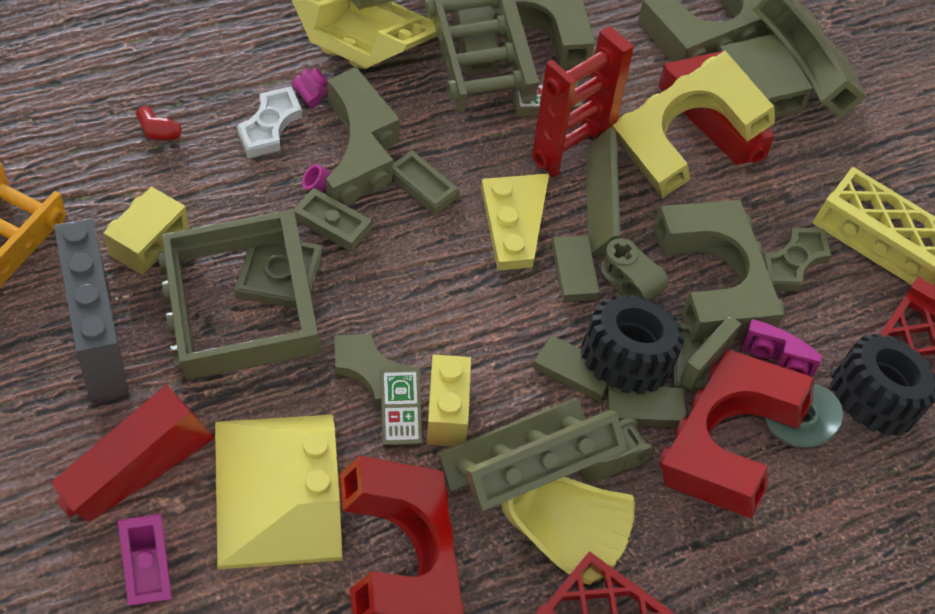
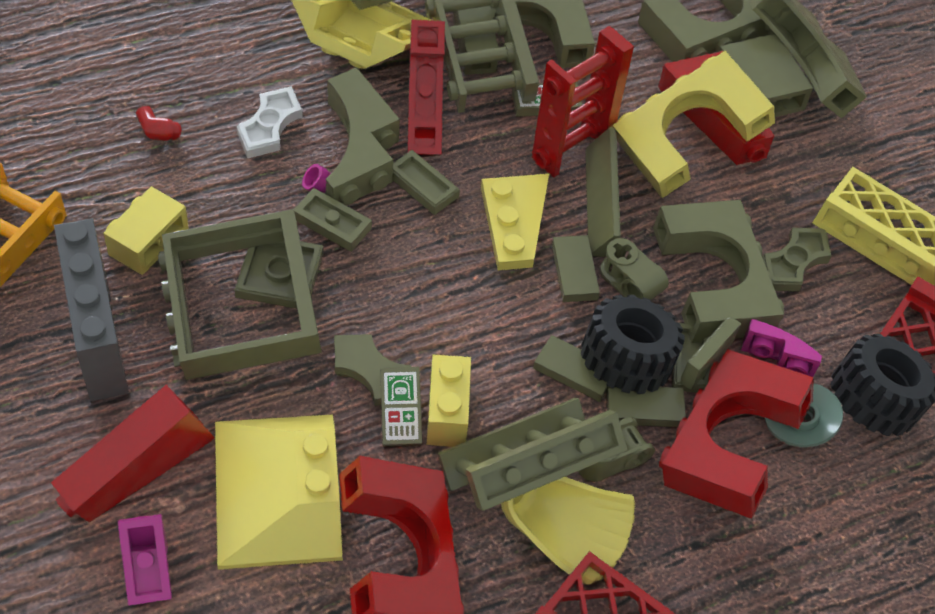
dark pink plate [292,68,328,108] -> none
none -> red slope [407,20,445,156]

